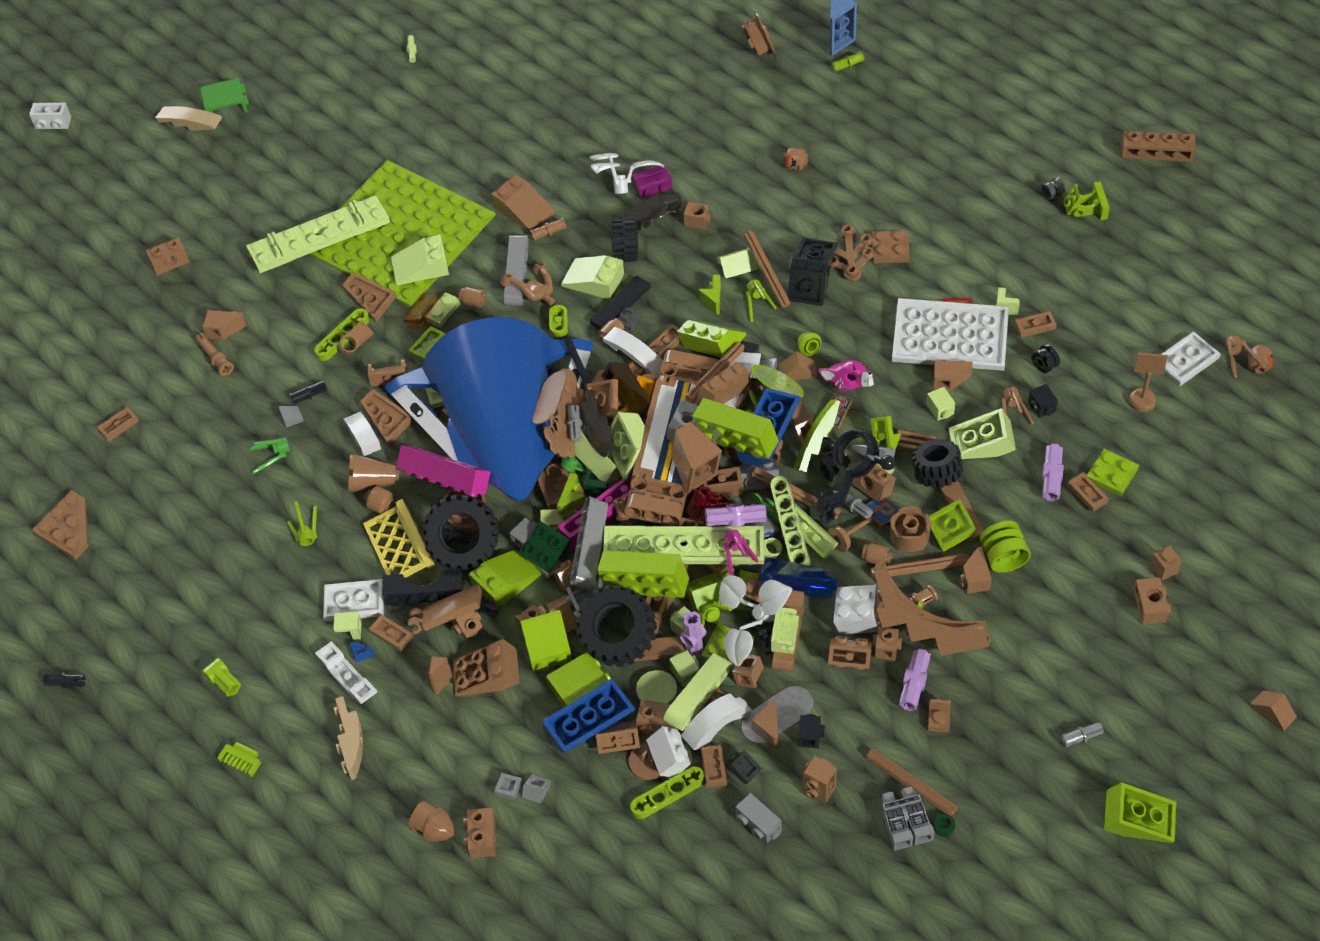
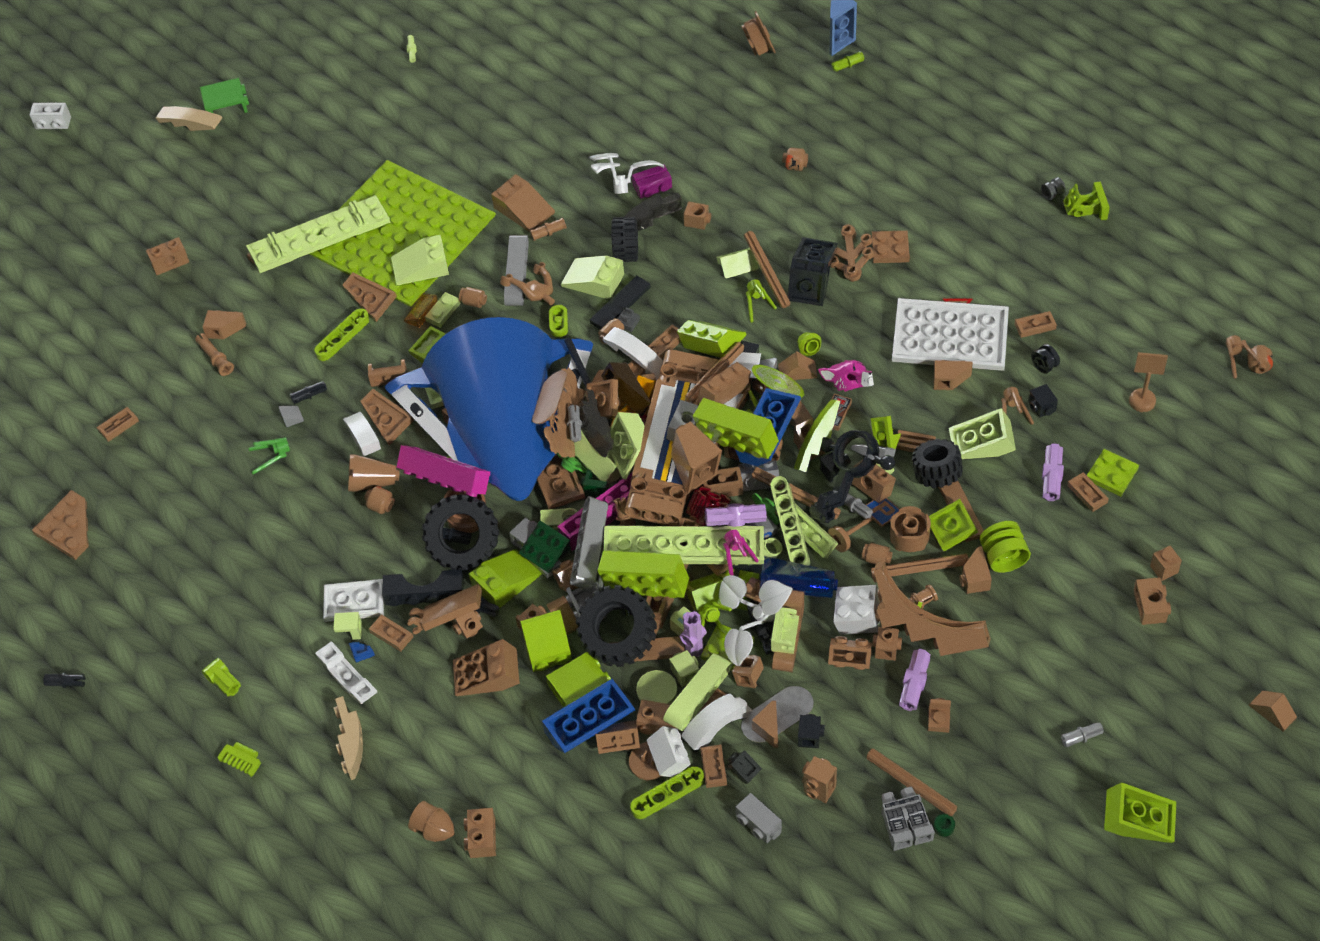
lime plant [287,501,317,546] -> none
medium nougat piece [338,321,374,355] -> none
light yellow fence [363,499,436,578] -> none
medium nougat slope [428,656,452,695] -> none
light grey plate [494,773,522,800] -> none
light grey slope [522,774,551,803] -> none
lime slope [557,473,586,515] -> none
lime slope [698,275,721,314] -> none
yellowish green brick [926,387,955,421] -> none
yellowish green panel [996,287,1020,315] -> none
medium nougat brick [1122,131,1195,162] -> none
white tile [1161,331,1221,386] -> none

